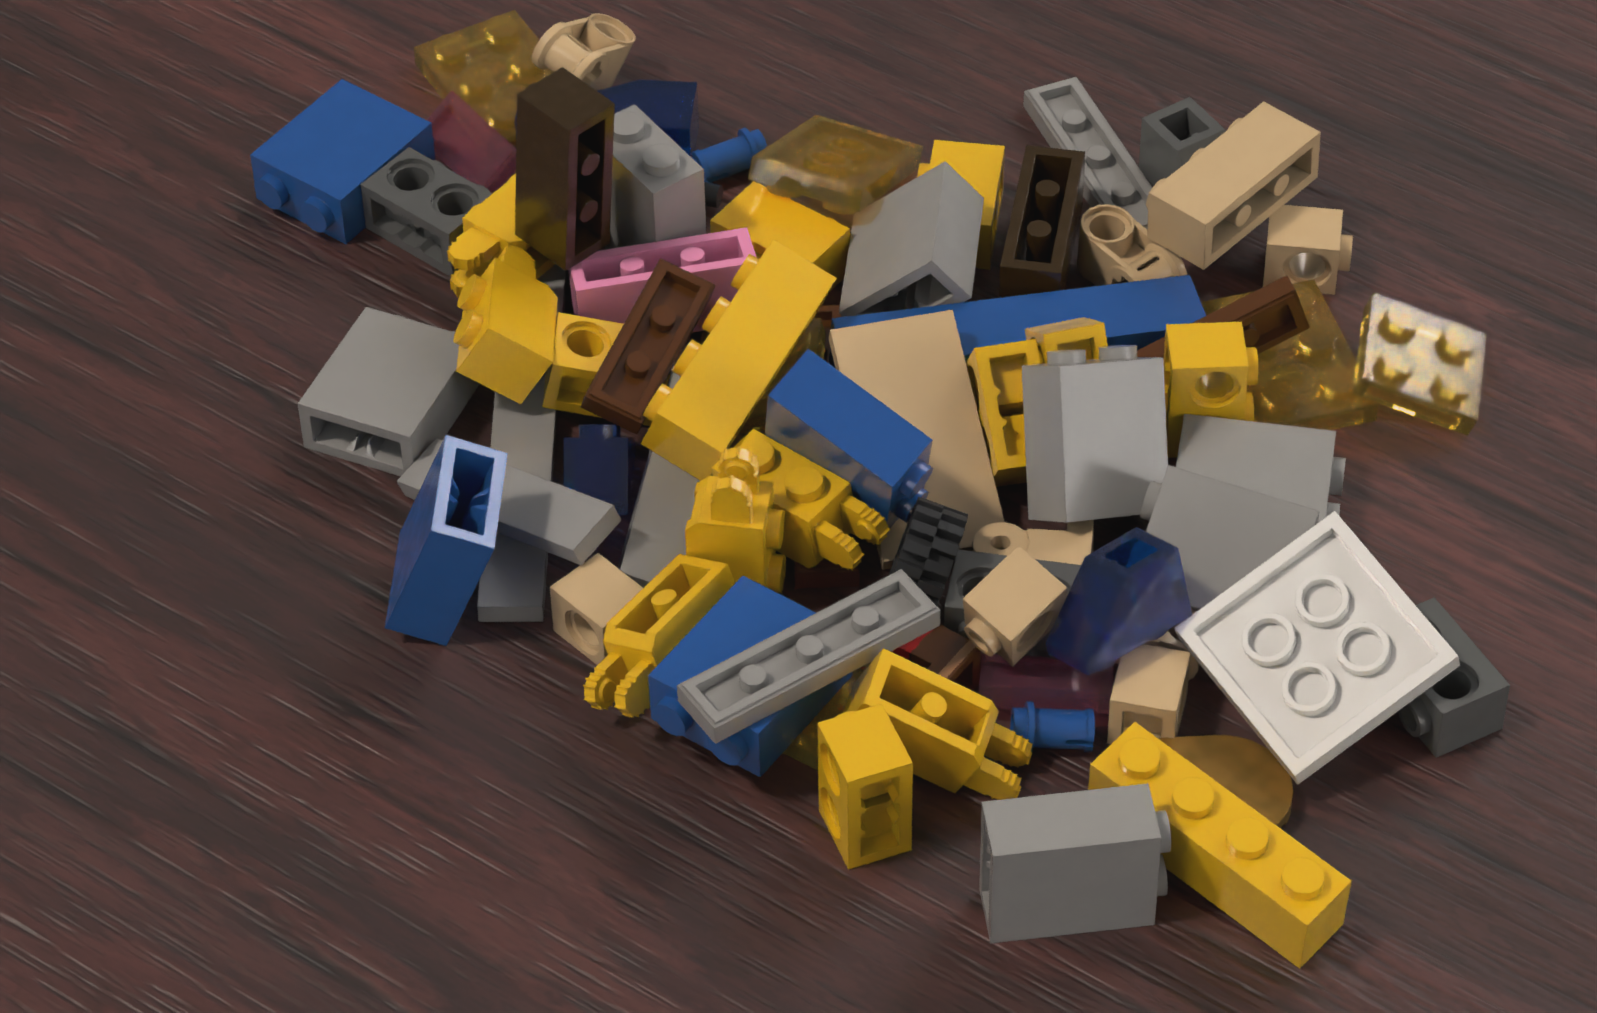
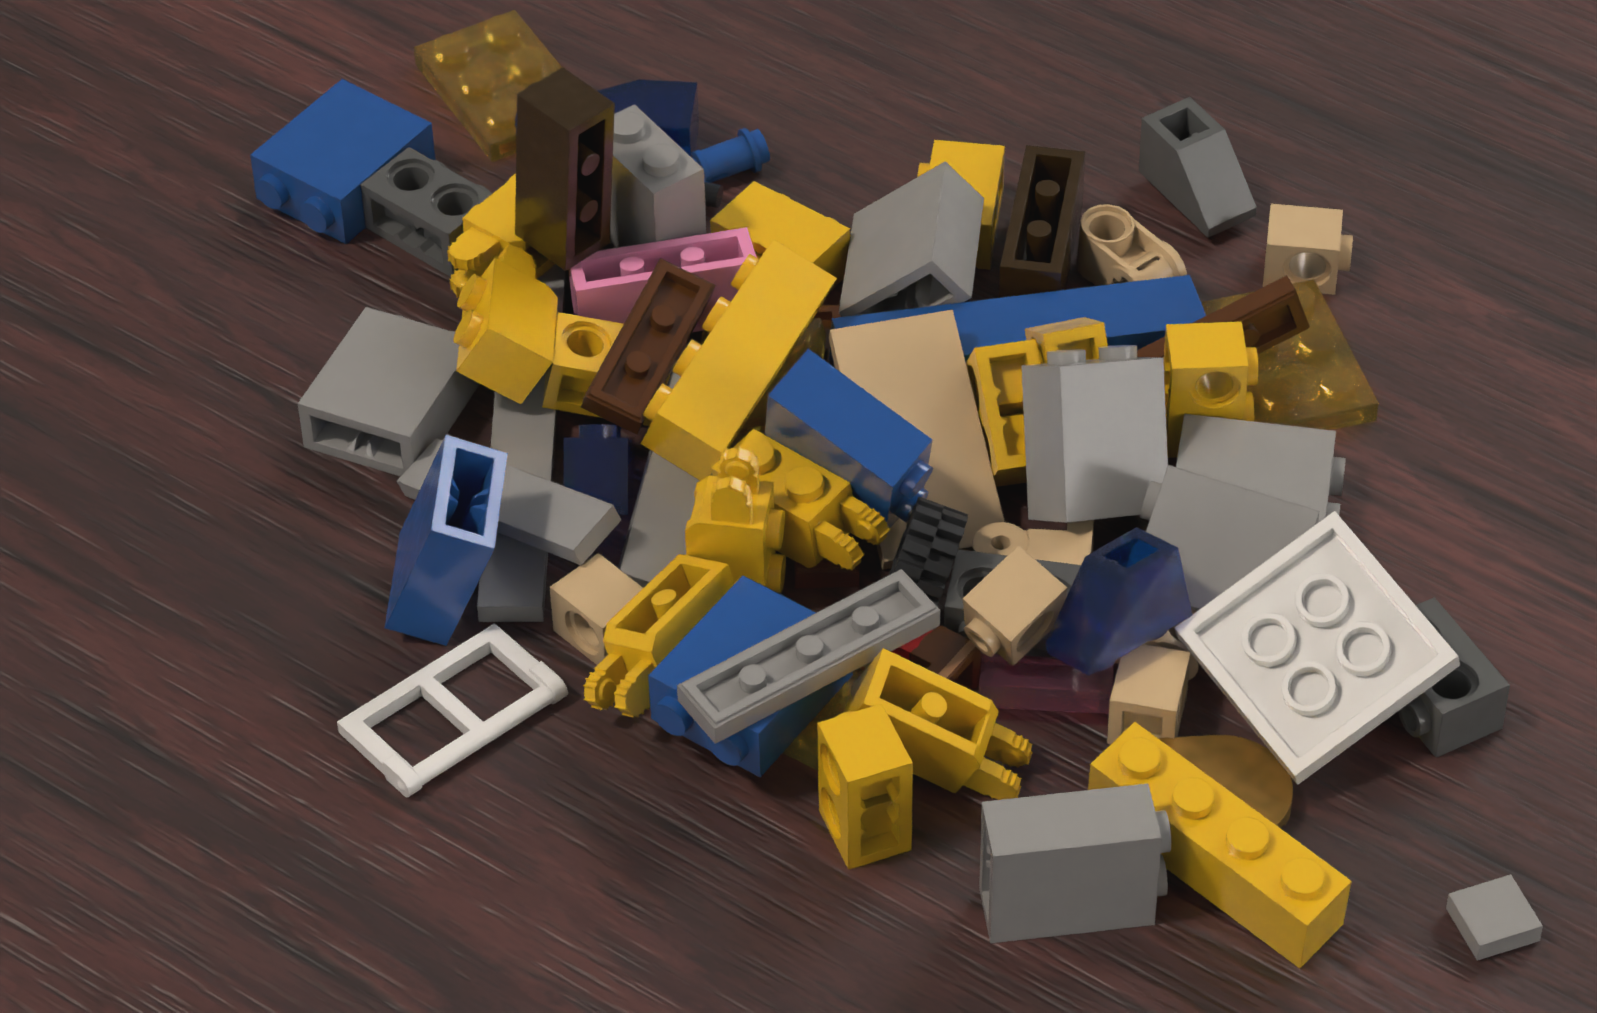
clear pink tile [427,90,516,194] -> none
tan piece [531,13,636,91] -> none
clear yellow plate [748,115,923,214] -> none
blue pin [1010,701,1095,753] -> none
light grey tile [1023,77,1152,229] -> none
tan brick [1146,101,1321,270] -> none
clear yellow plate [1353,293,1487,436] -> none
none -> white window [337,623,568,797]
none -> light grey tile [1446,874,1543,961]

